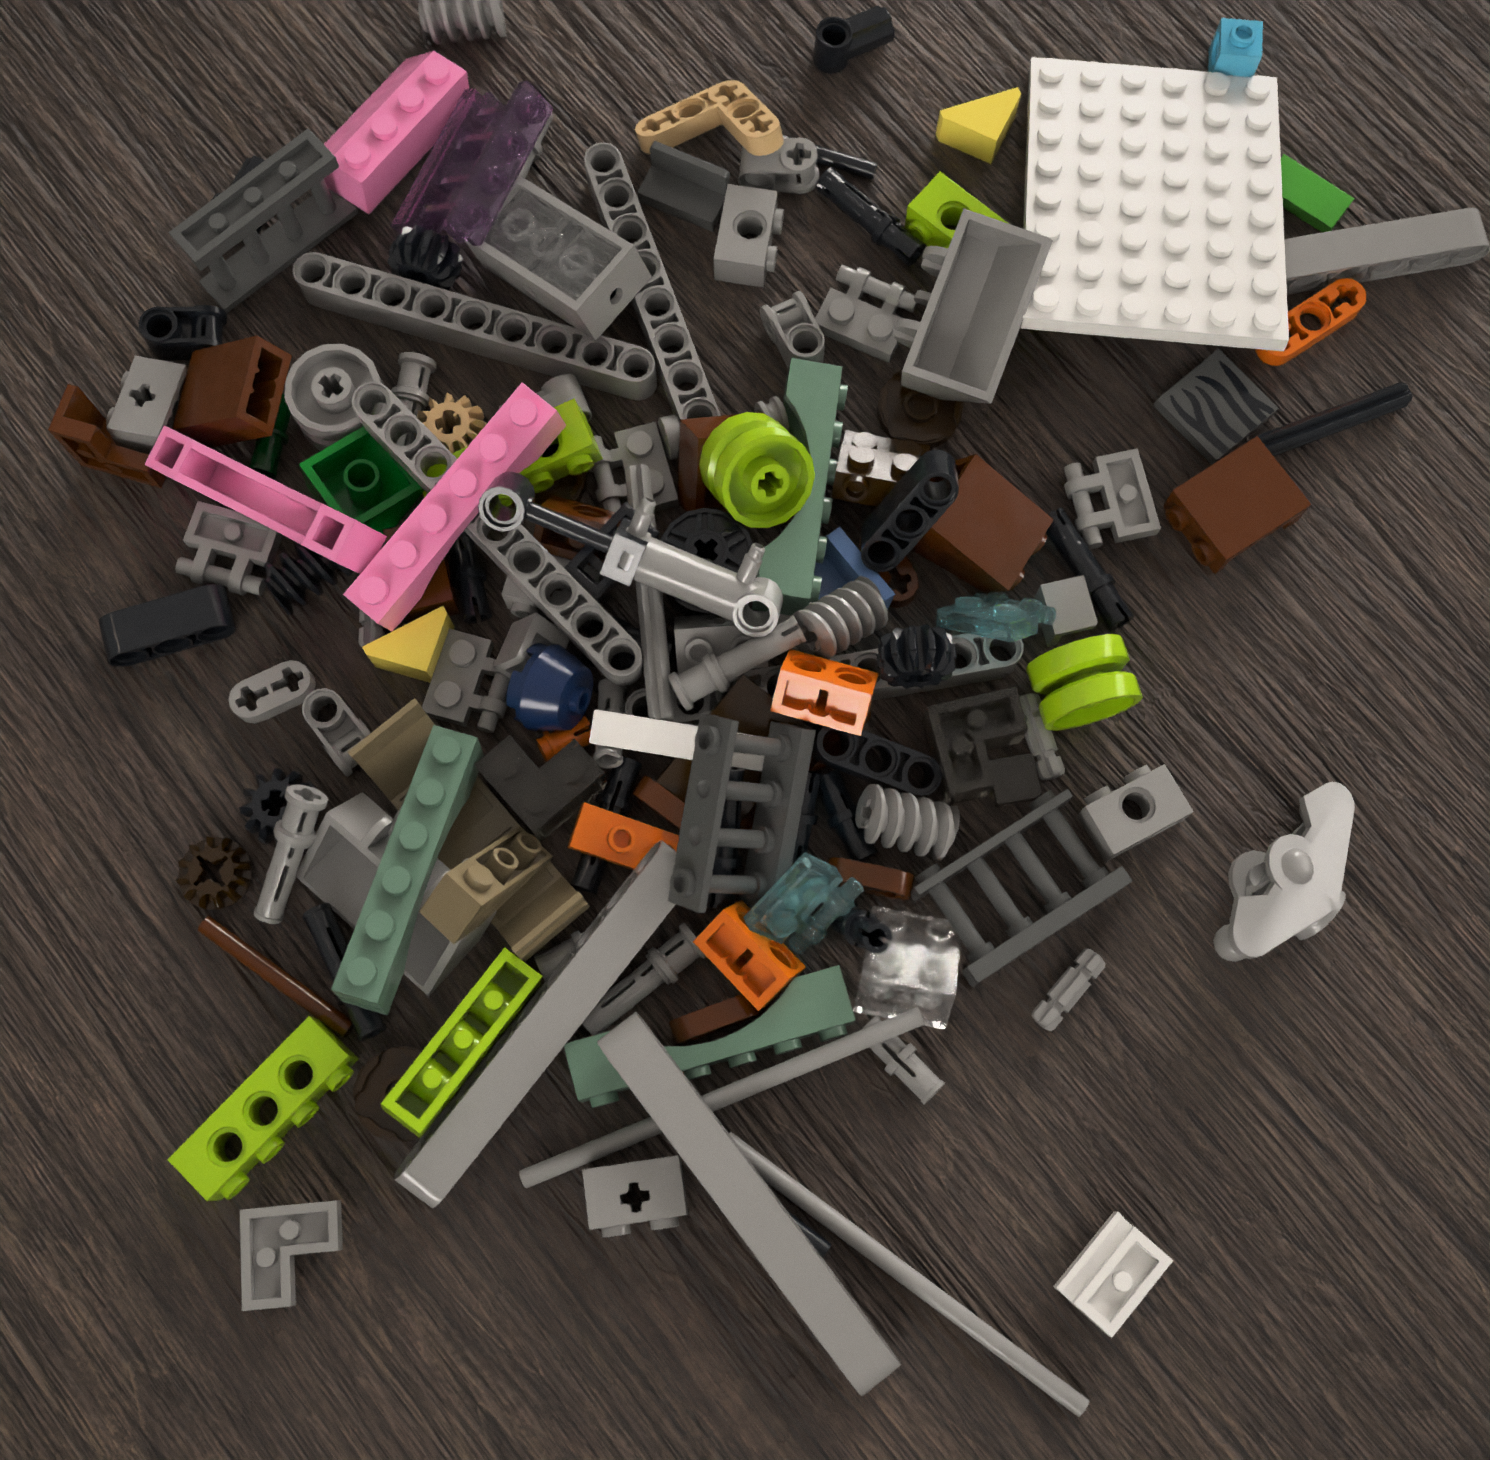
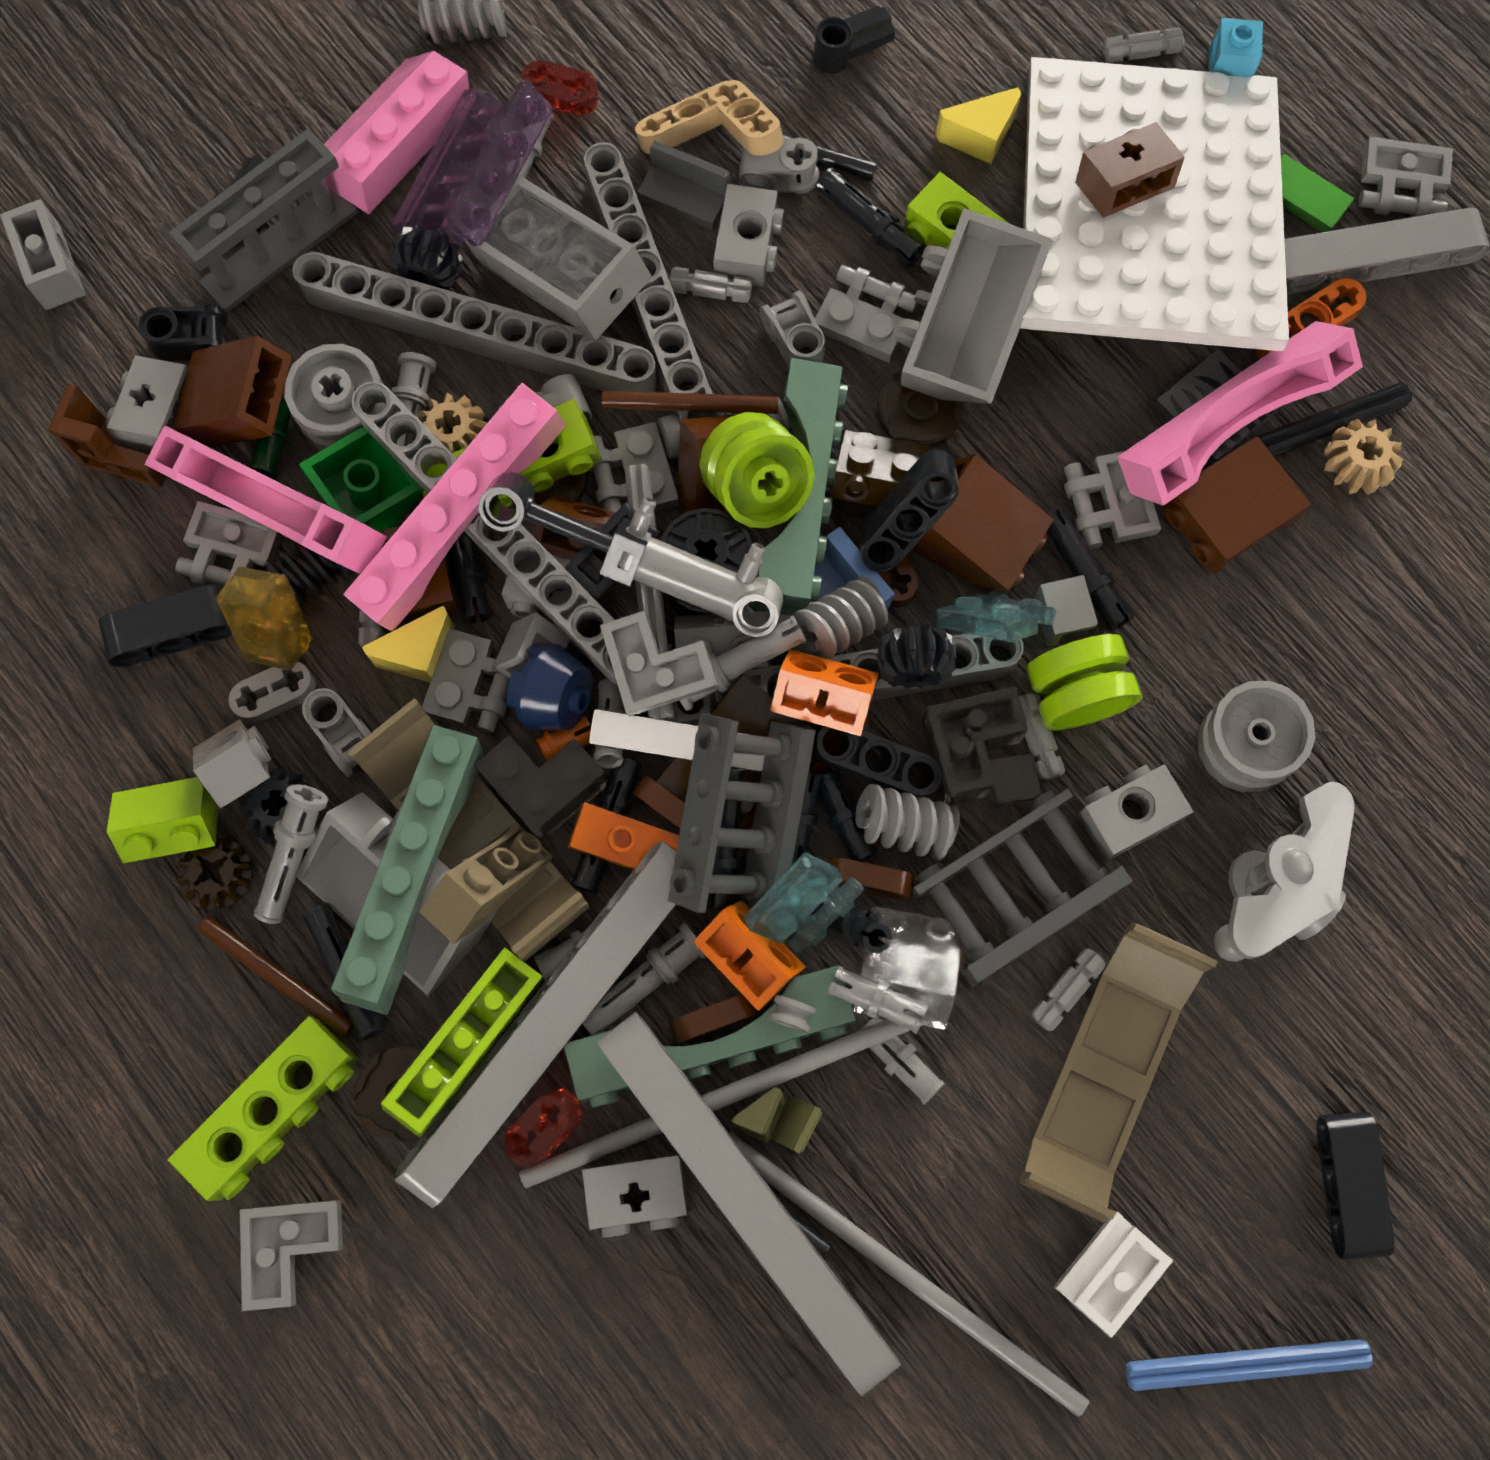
none -> light grey brick [0,199,86,310]
none -> lime brick [107,777,219,864]
none -> light grey brick [193,719,271,809]
none -> clear yellow brick [216,566,313,671]
none -> clear red beam [504,1089,582,1167]
none -> clear red beam [521,60,599,115]
none -> light grey plate [600,611,719,716]
none -> reddish brown bar [602,391,779,414]
none -> light grey axle [669,267,752,303]
none -> olive slope [730,1087,787,1143]
none -> light grey bush [768,995,816,1033]
none -> olive slope [771,1097,822,1154]
none -> light grey pin [828,966,929,1034]
none -> dark tan windscreen [1020,923,1218,1223]
none -> reddish brown brick [1075,122,1185,218]
none -> light grey axle [1103,27,1184,63]
none -> bright pink arch [1117,321,1363,506]
none -> medium blue axle [1126,1339,1373,1391]
none -> light grey wheel [1197,681,1316,793]
none -> black beam [1316,1112,1395,1260]
none -> tan gear [1323,418,1403,495]
none -> light grey plate [1358,137,1453,217]

